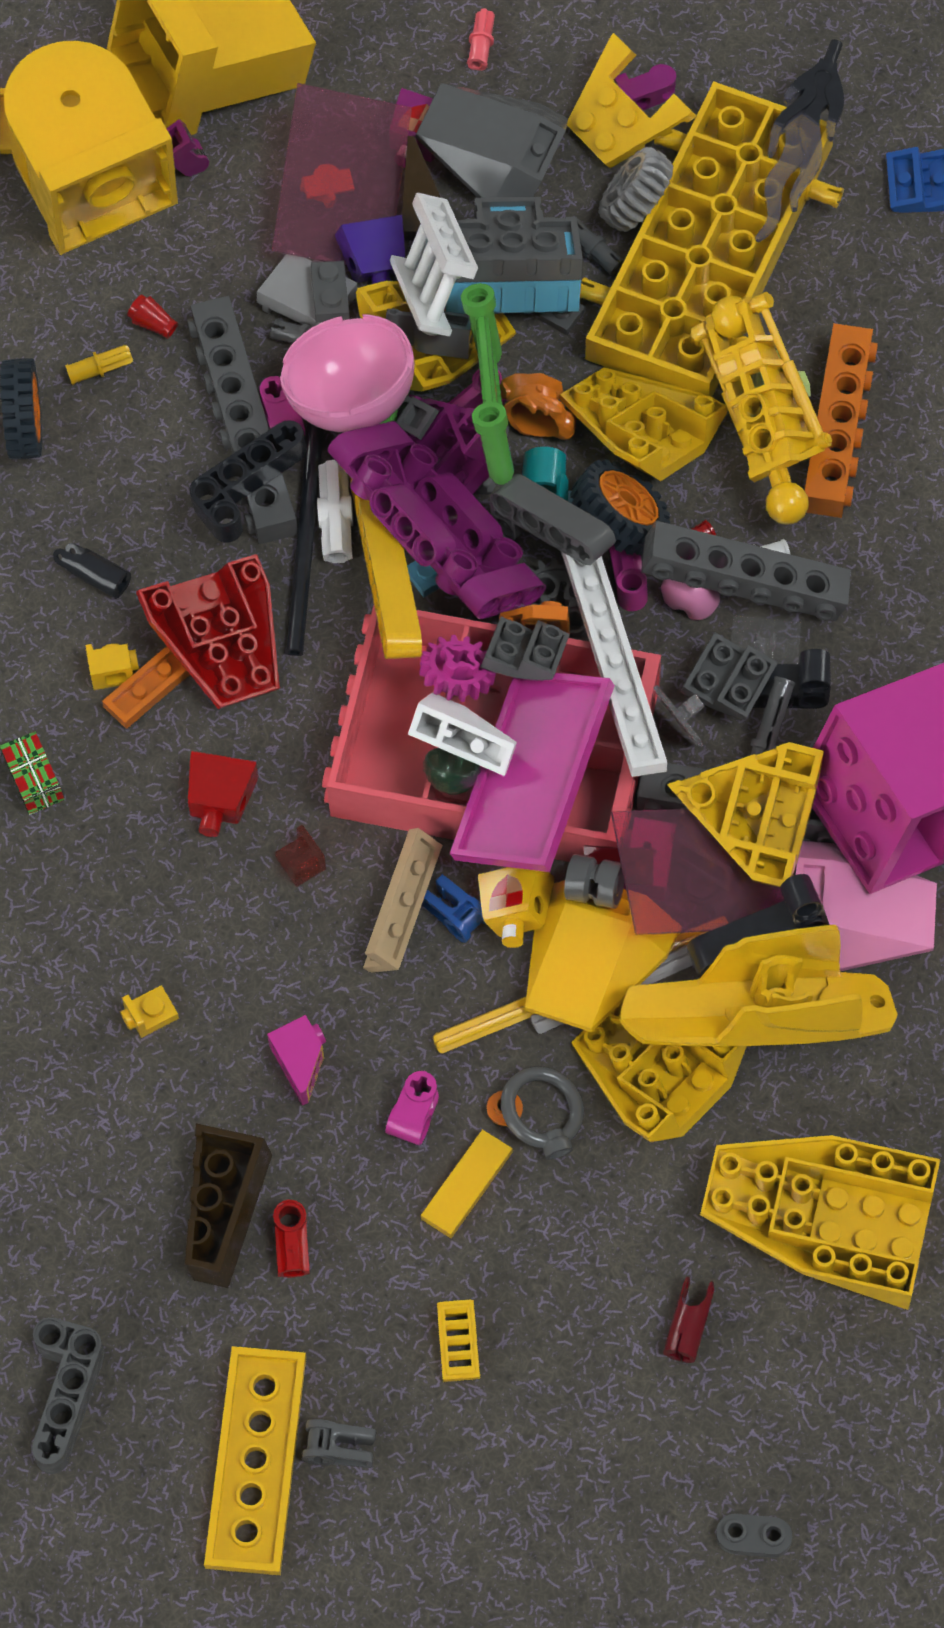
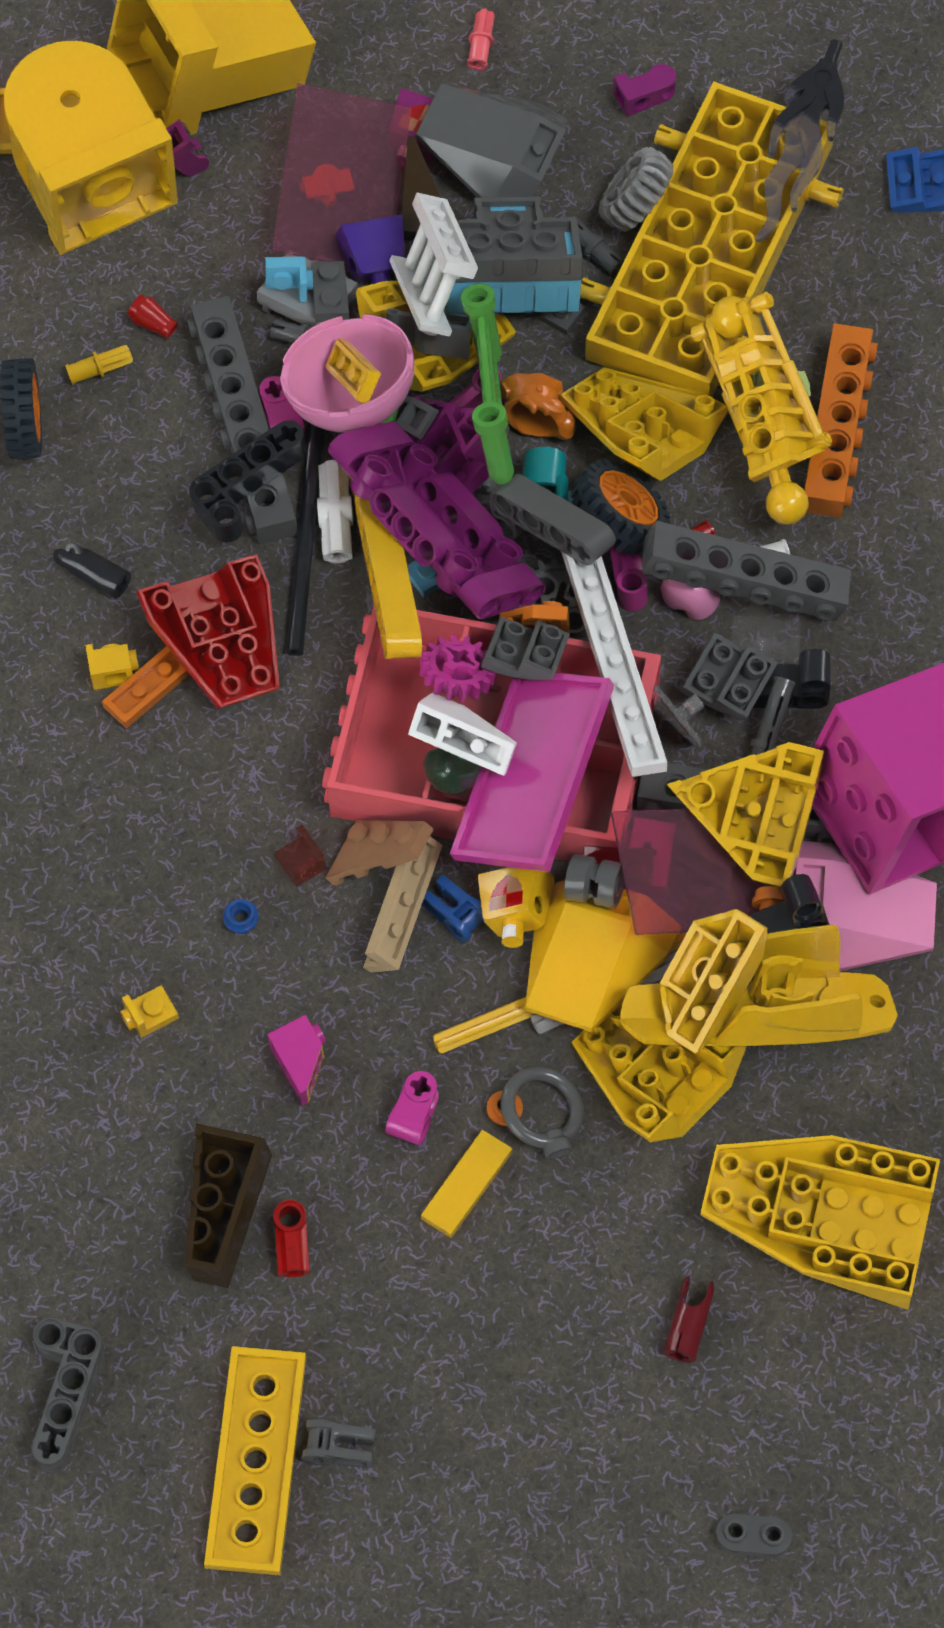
piece [0,731,65,815] -> none
red torso [188,751,259,837] -> none
yellow slope [437,1299,480,1382] -> none
yellow wing [567,33,697,168] -> none
none -> blue plate [223,899,259,934]
none -> medium azure bracket [265,257,313,302]
none -> yellow tile [325,337,381,403]
none -> medium nougat wing [325,820,434,885]
none -> yellow wedge [659,909,768,1054]
none -> orange plate [752,886,784,910]

